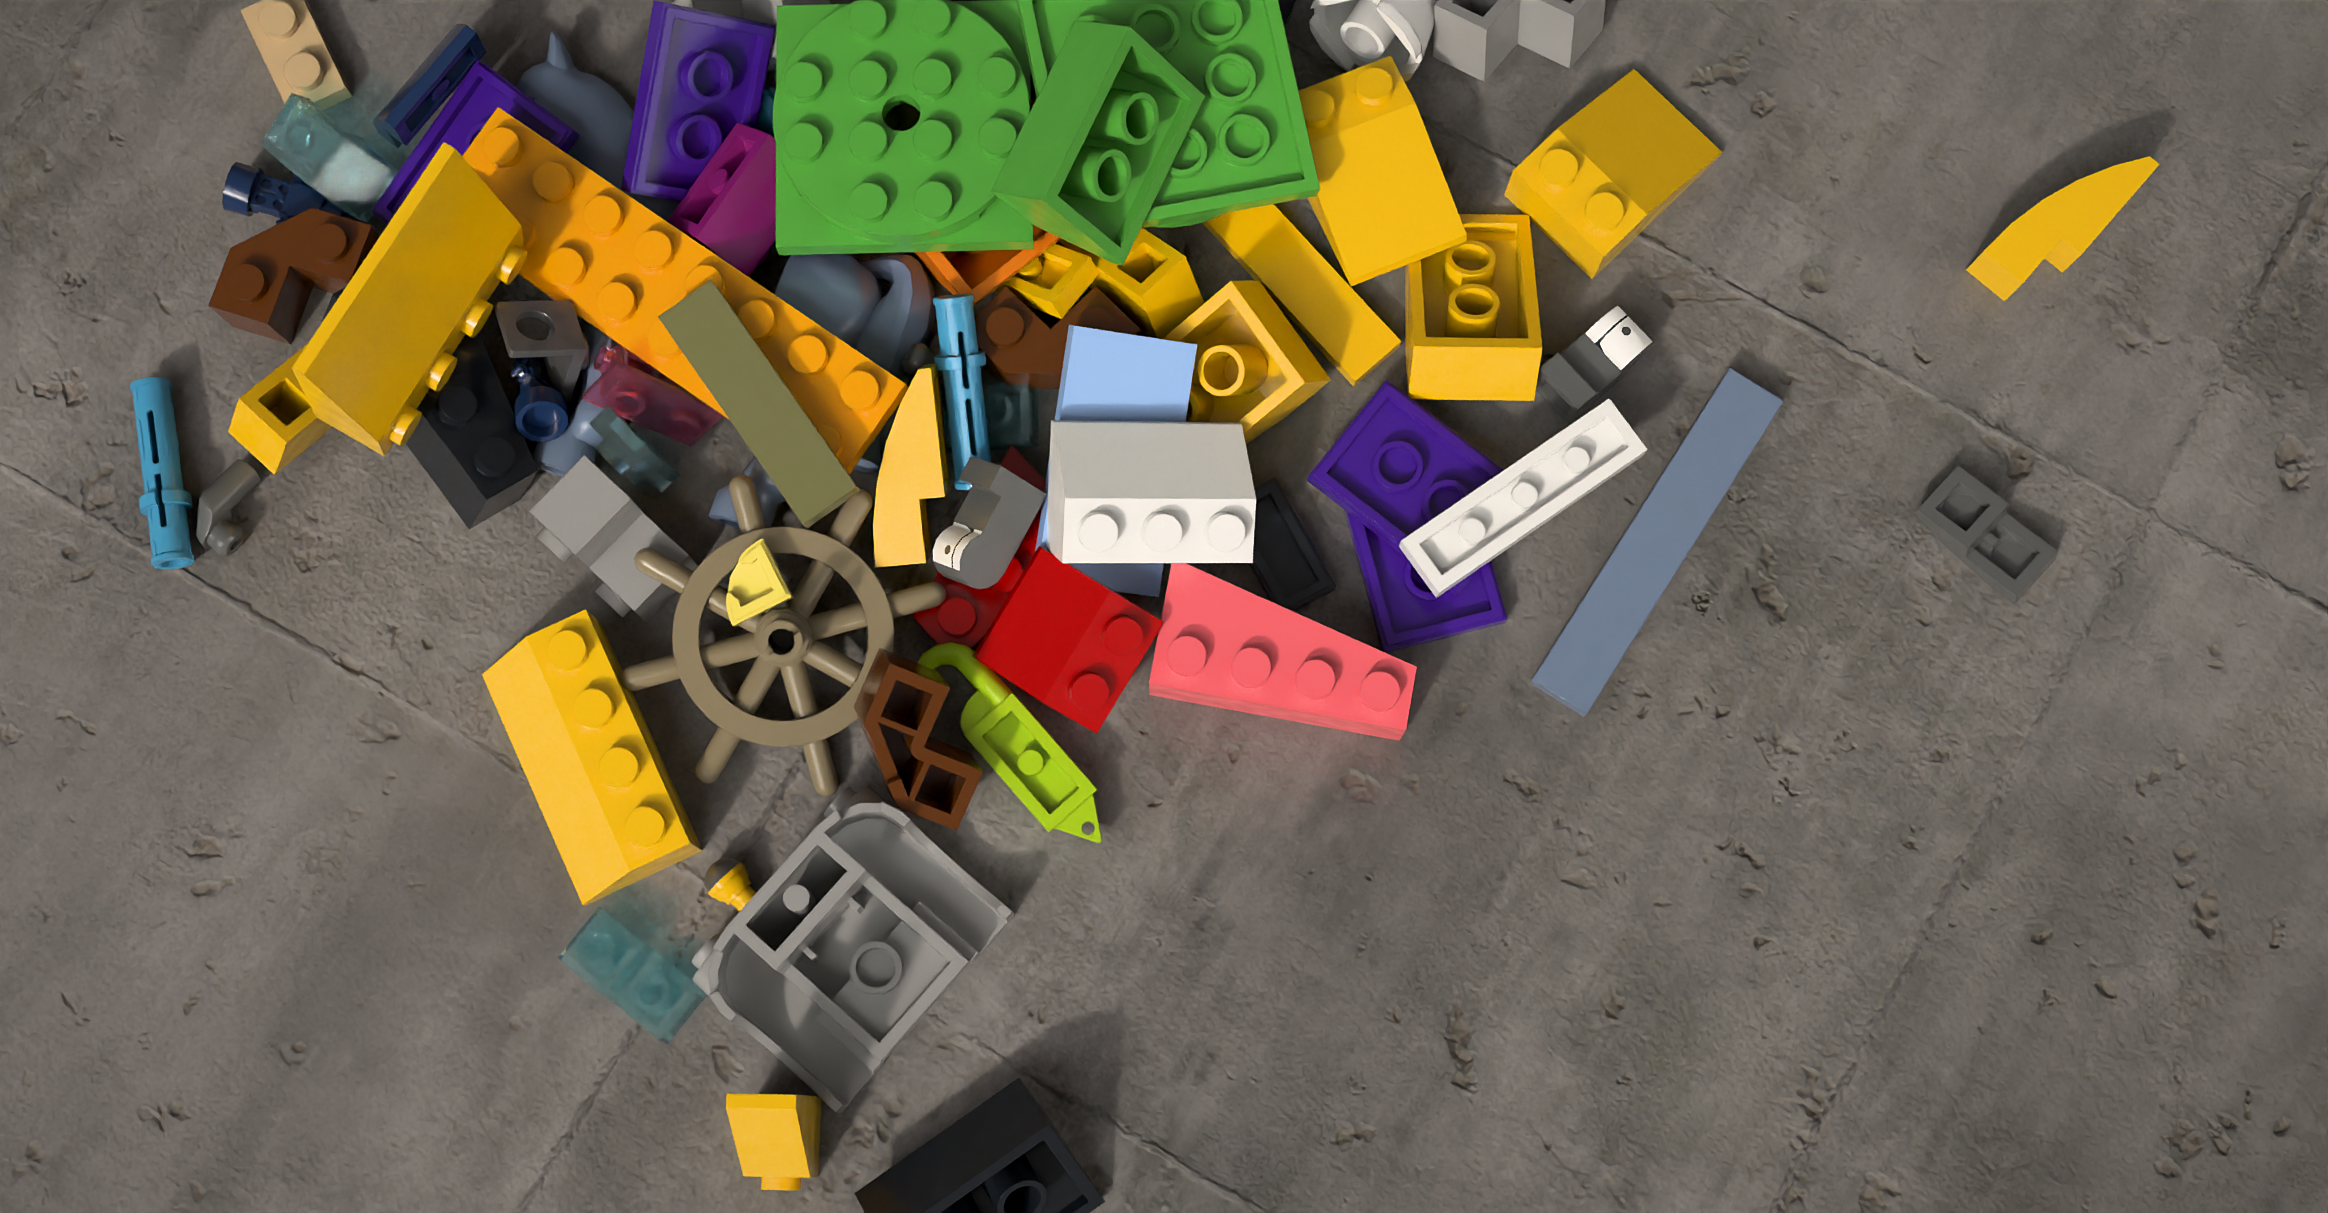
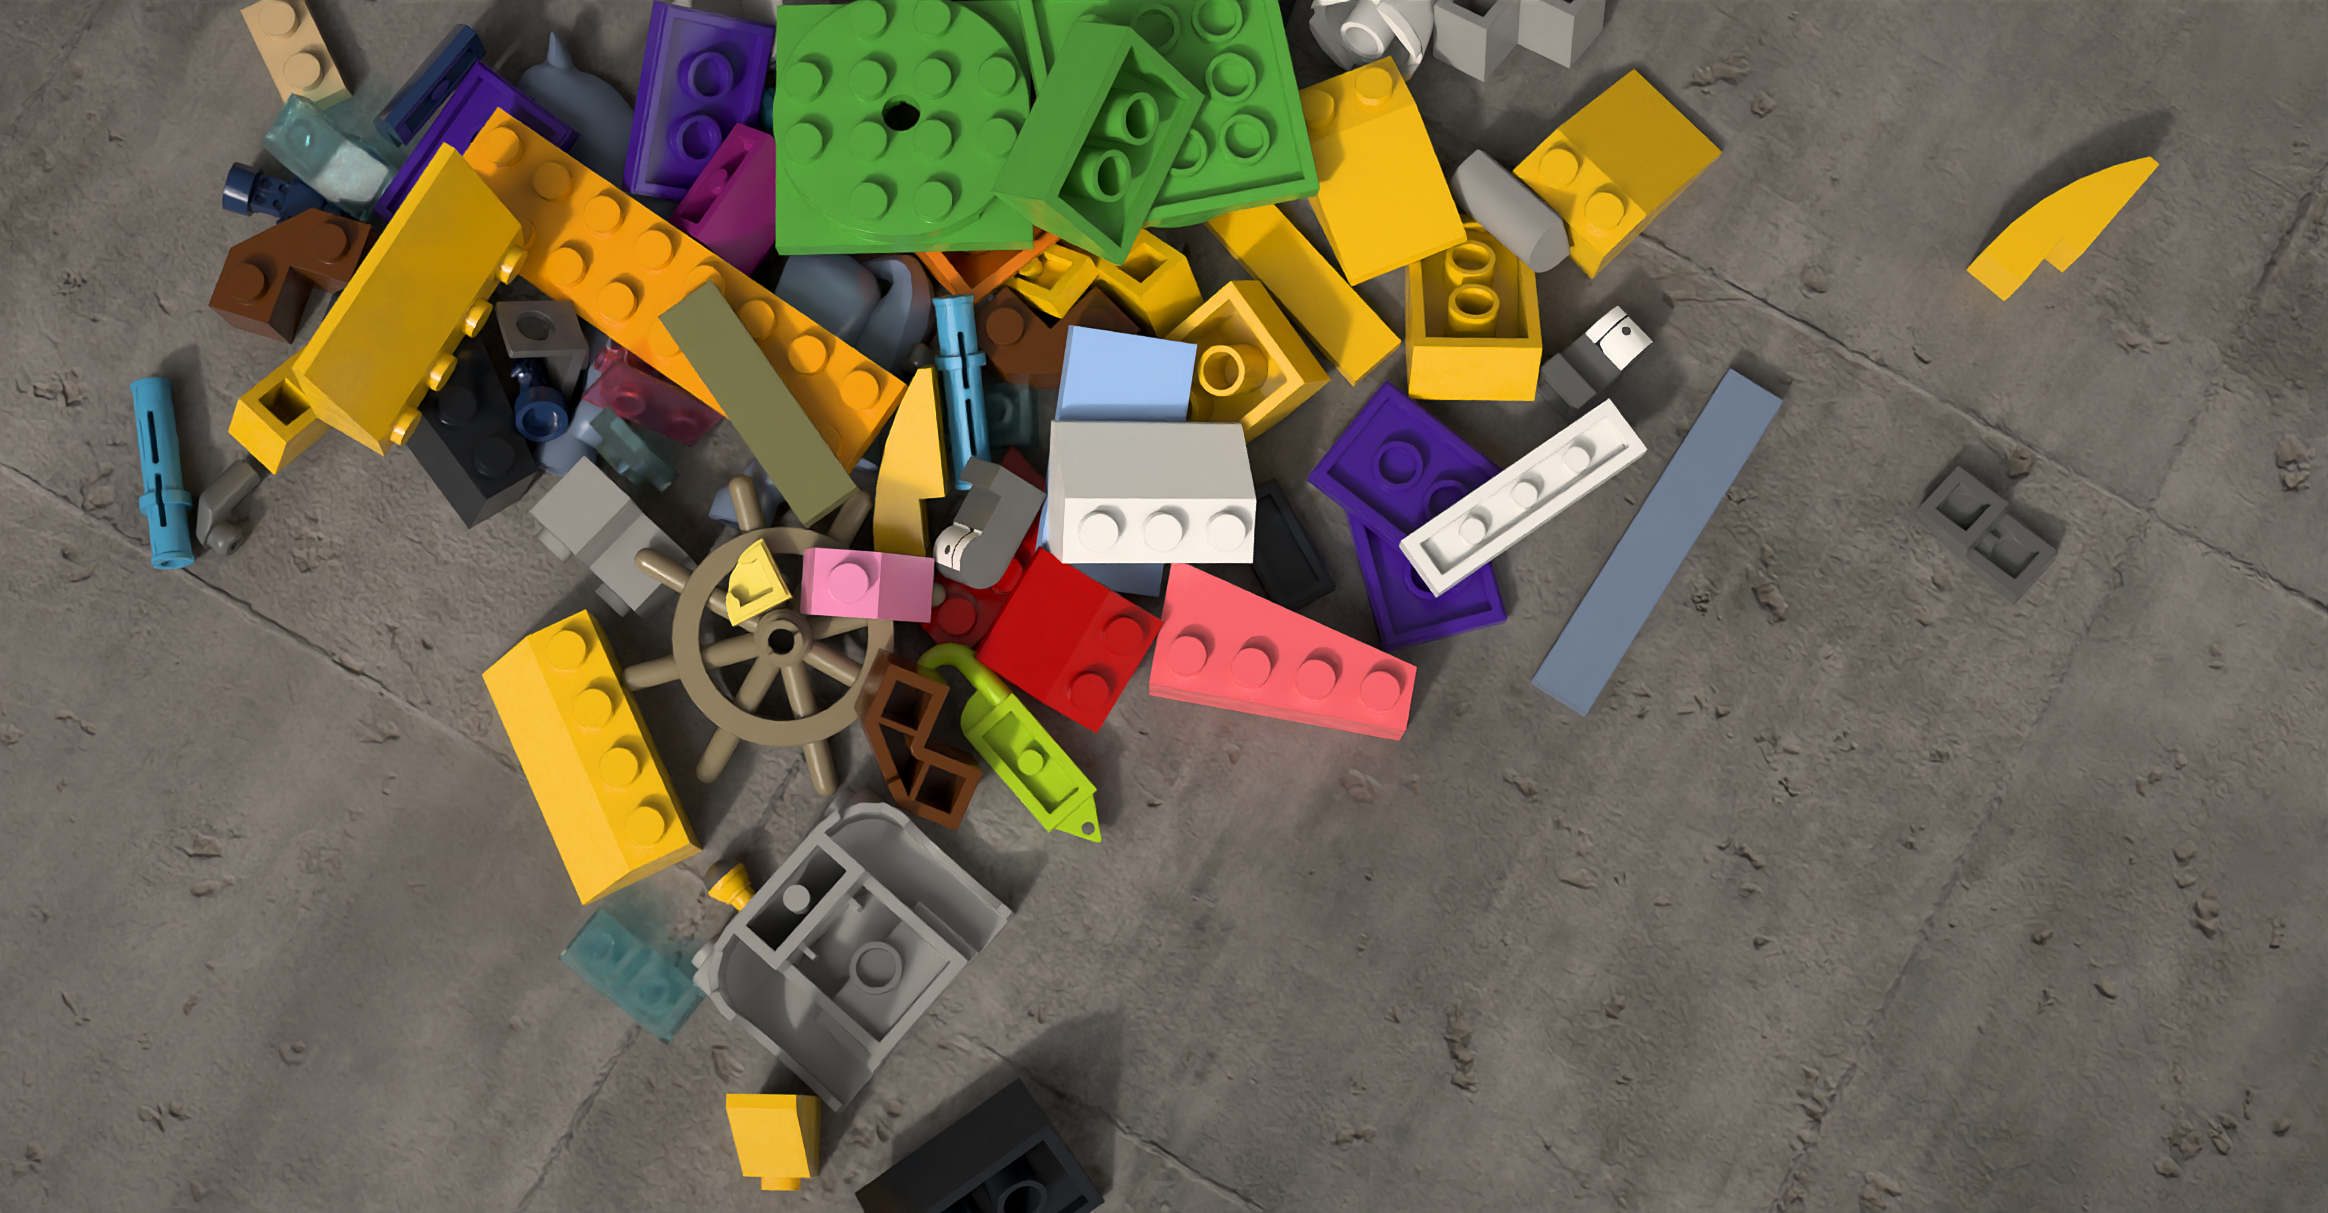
none -> bright pink slope [800,548,935,623]
none -> light grey brick [1449,149,1571,273]

